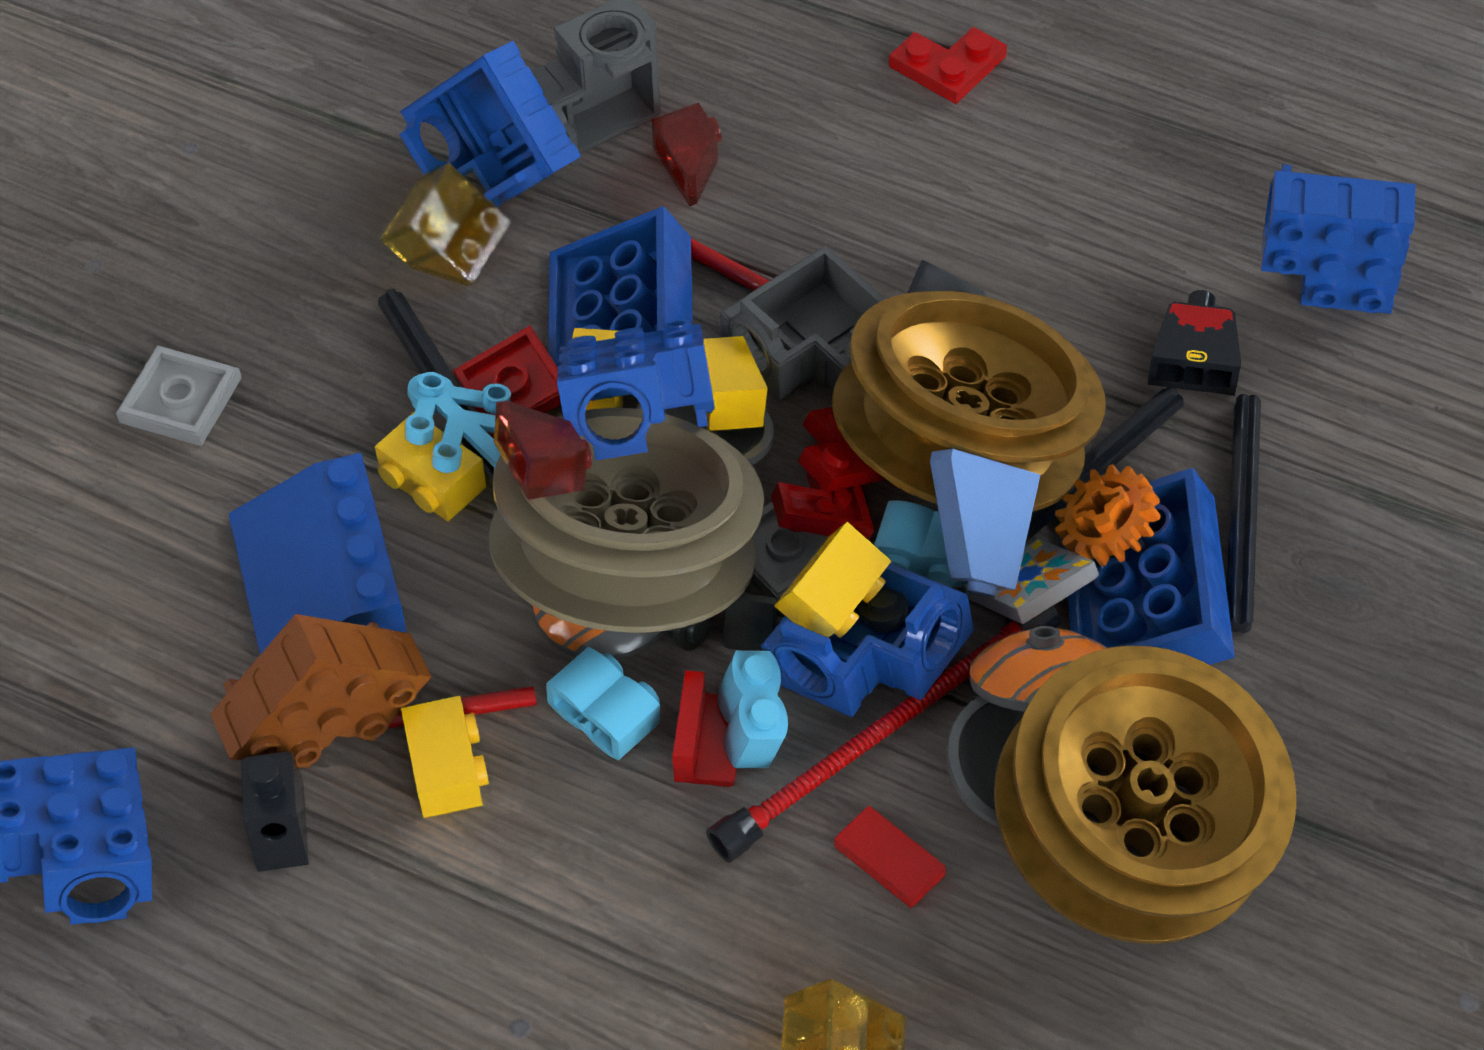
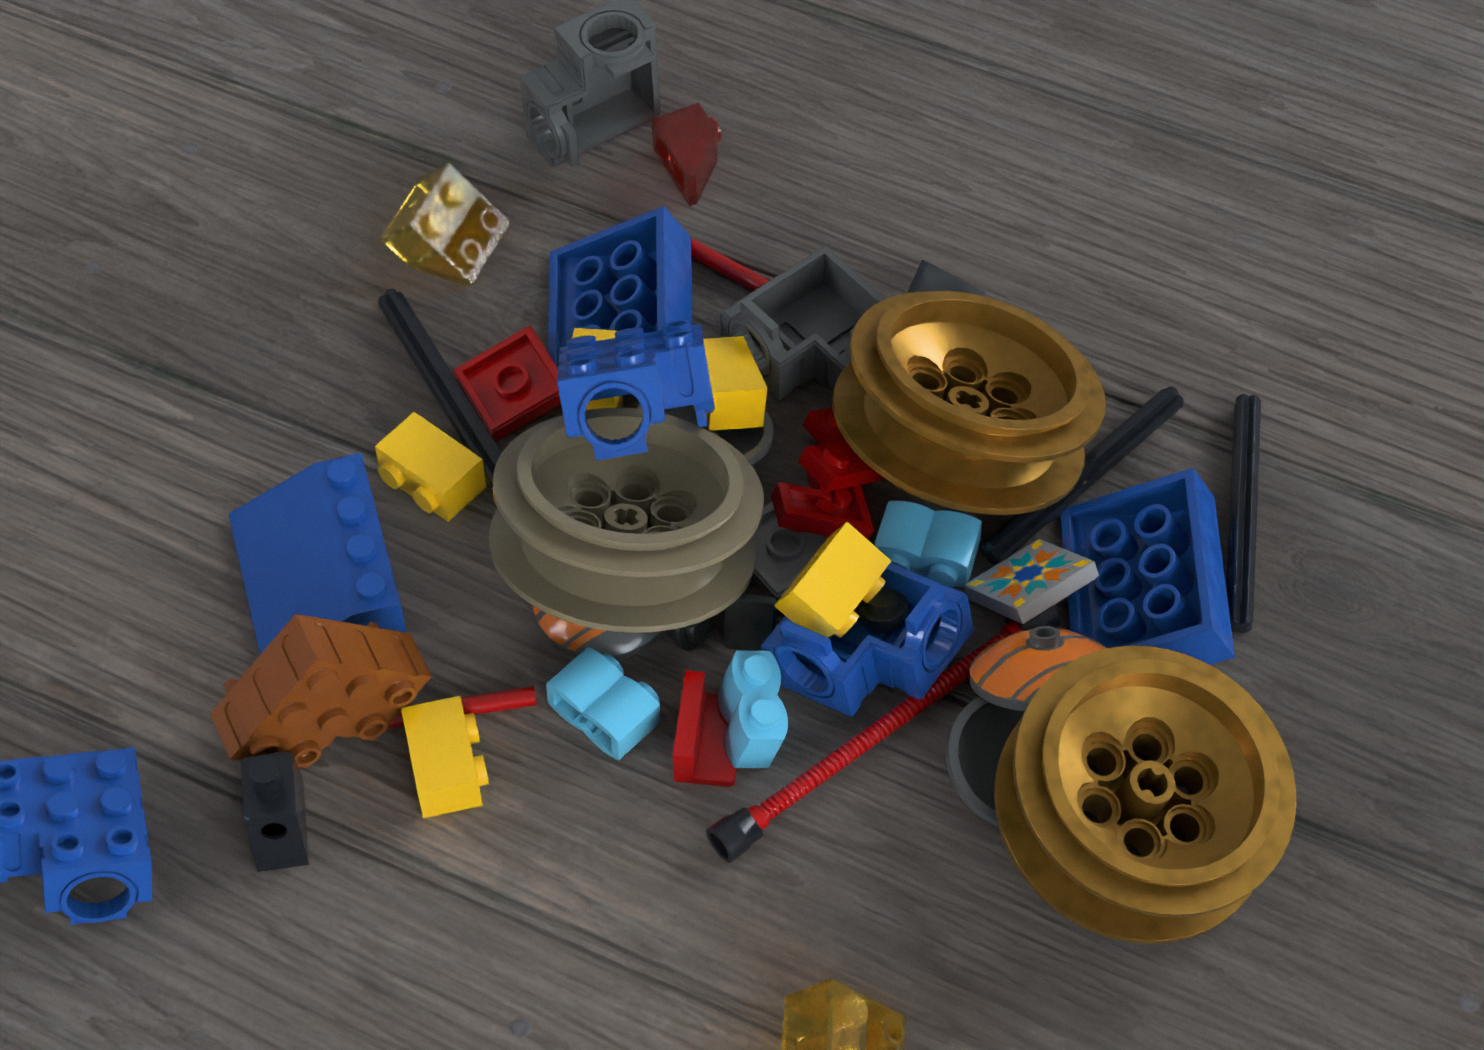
light grey tile [116,345,242,447] -> none
blue piece [399,41,581,207] -> none
medium azure plant [405,372,538,473] -> none
clear red slope [494,401,592,500] -> none
red tile [834,805,946,909] -> none
red plate [889,26,1007,104] -> none
medium blue slope [930,449,1040,598] -> none
orange gear [1055,464,1161,566] -> none
black torso [1148,290,1241,396] -> none
blue piece [1261,164,1415,314] -> none

